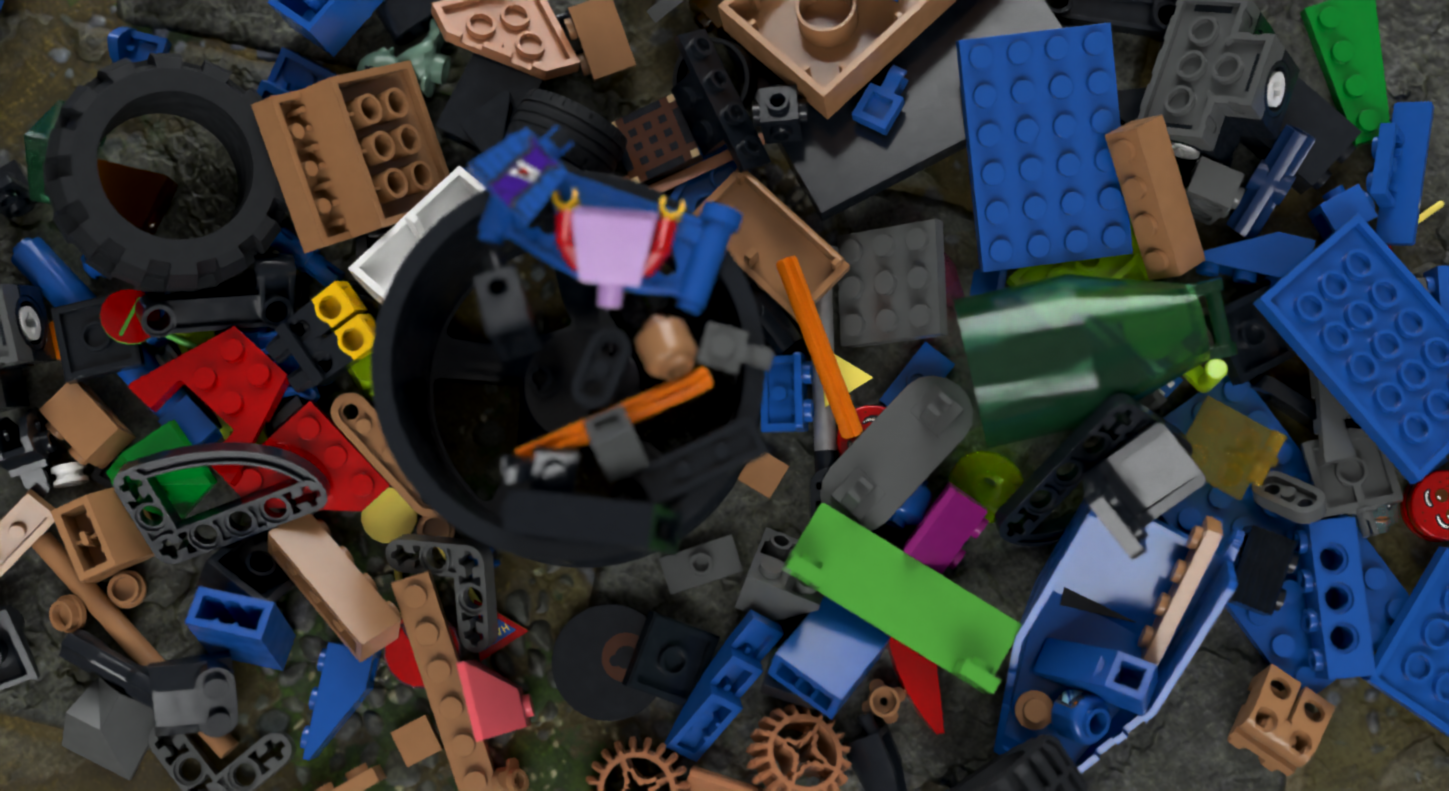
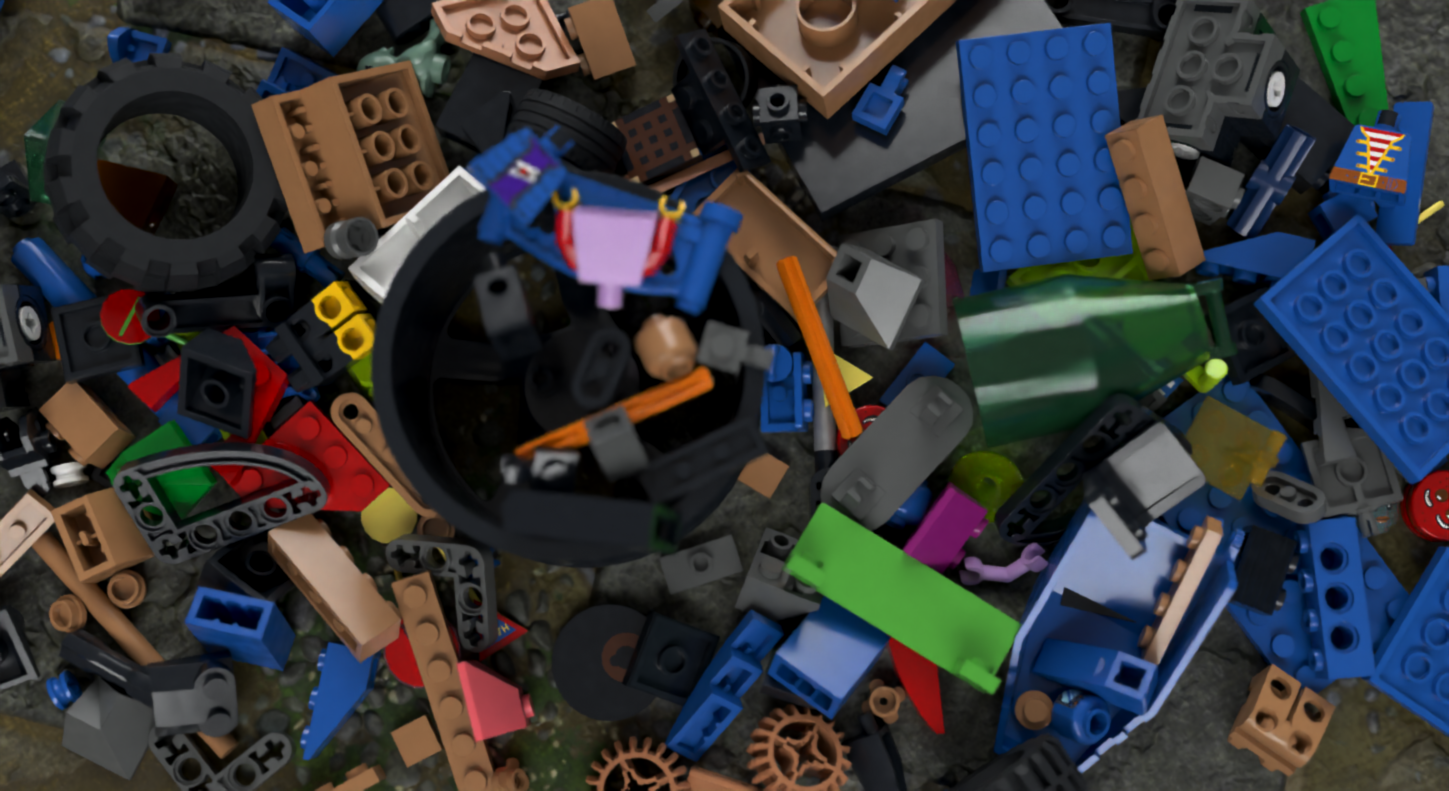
none -> blue bush [46,670,82,710]
none -> black slope [178,328,257,440]
none -> dark grey wheel [324,217,378,260]
none -> blue tile [765,344,794,382]
none -> dark grey slope [826,243,925,350]
none -> lavender arm [959,543,1049,585]
none -> torso [1329,110,1412,207]

